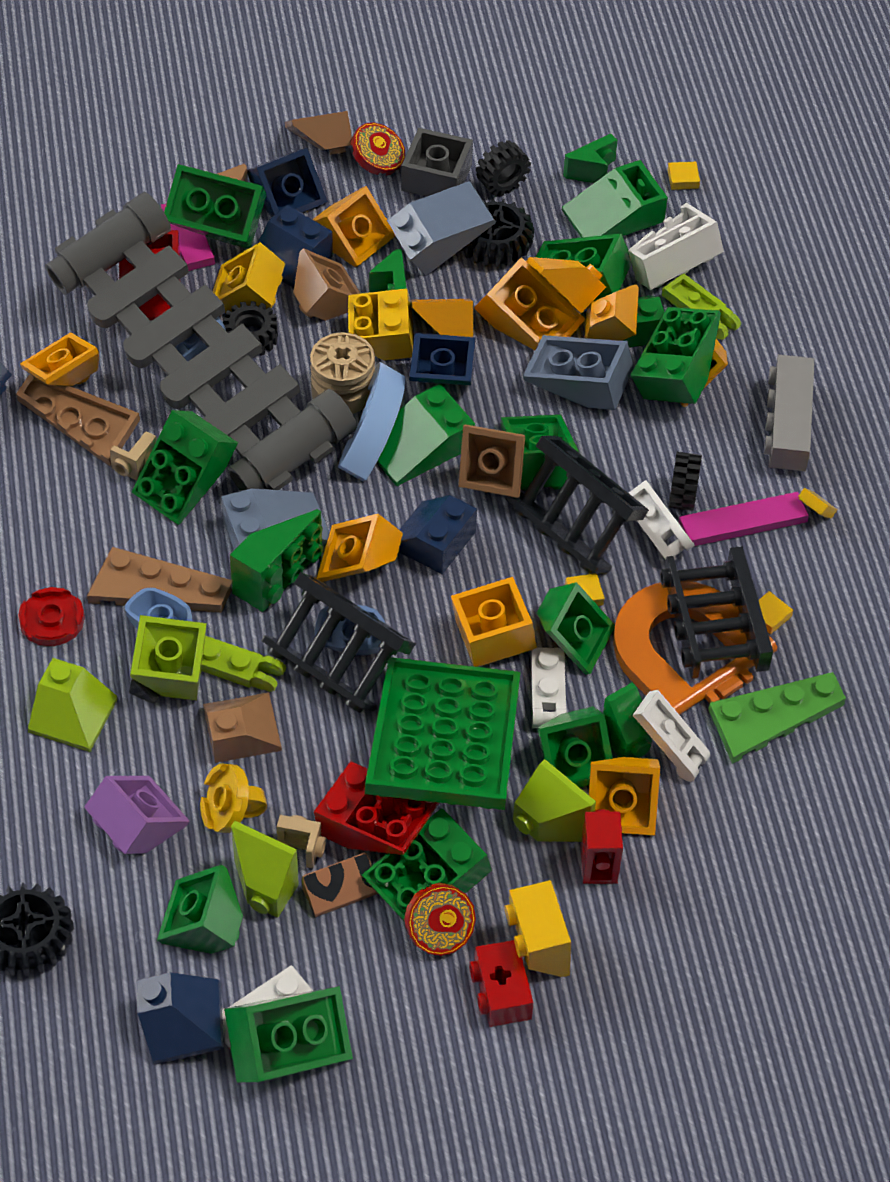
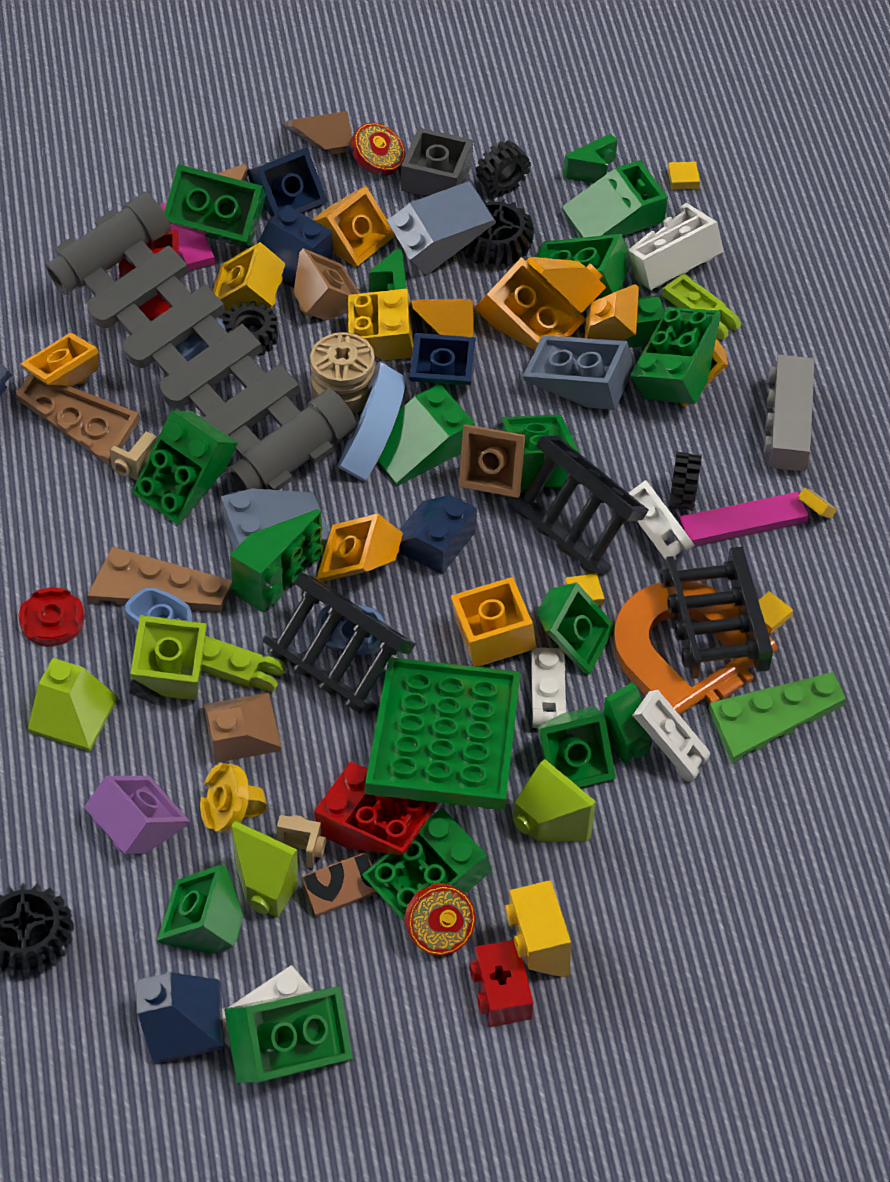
red brick [581,809,623,884] -> none
light orange slope [589,757,660,835] -> none

